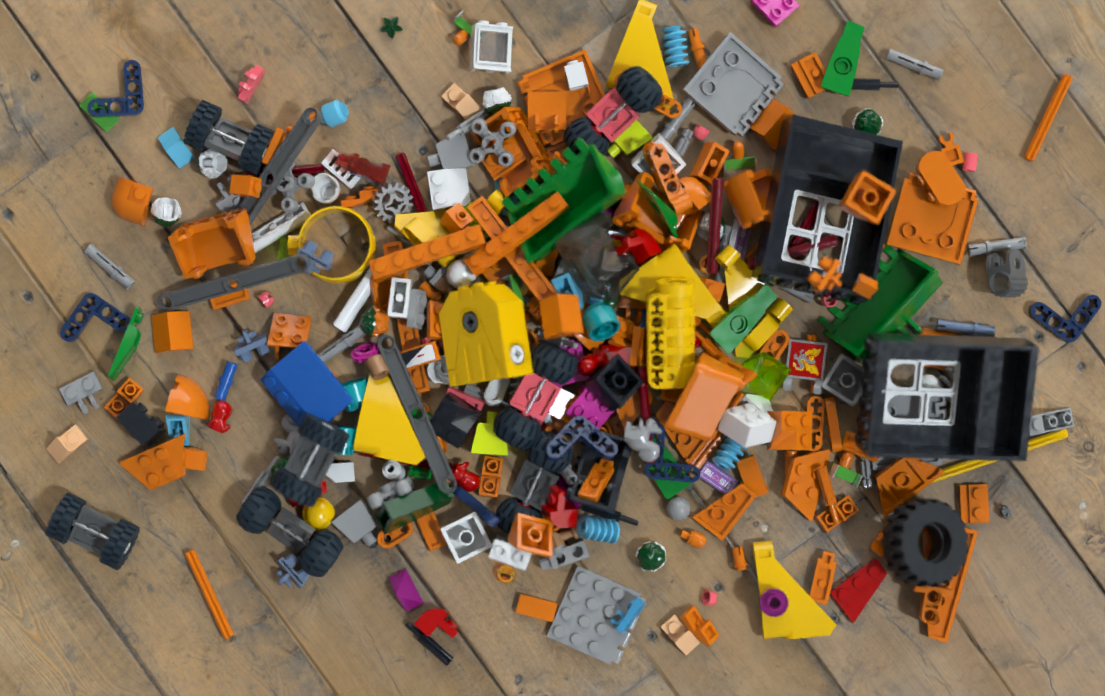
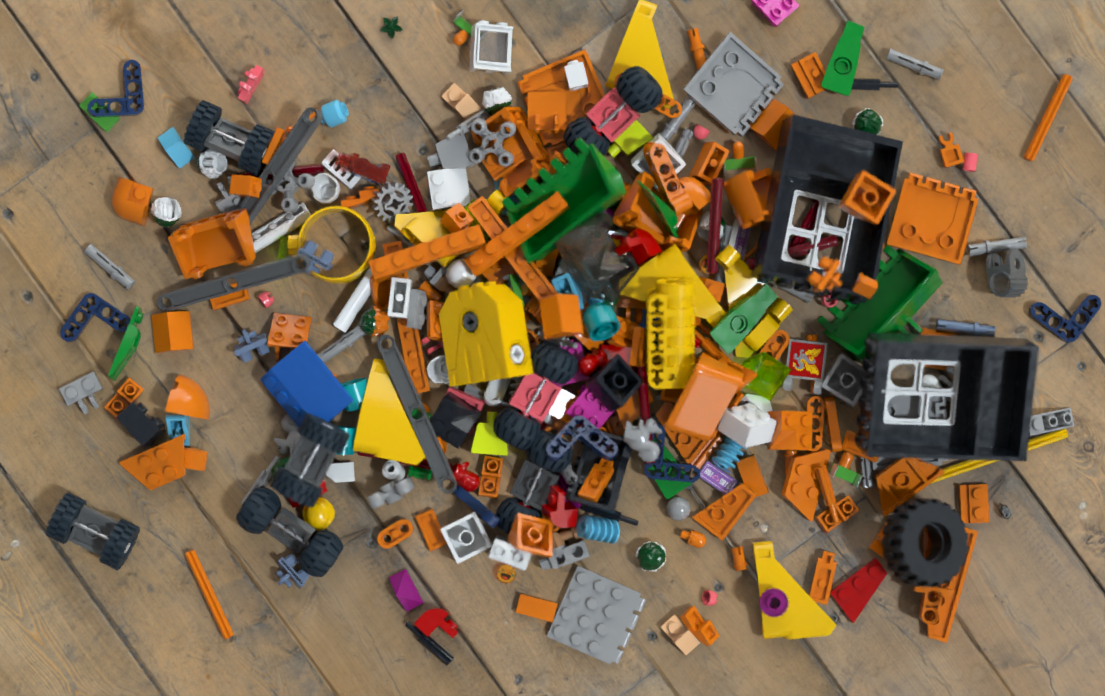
light nougat slope [46,424,88,464] -> none
red animal [206,401,233,434] -> none
blue pin [214,361,238,401] -> none
light grey torso [332,499,377,547] -> none
dark pink gear [351,343,381,363] -> none
medium nougat beam [366,355,389,380] -> none
slope [376,480,454,534] -> none
slope [401,341,441,370] -> none
dark azure plate [610,597,647,634] -> none
medium azure piece [662,26,689,68] -> none
orange brick [916,151,966,207] -> none

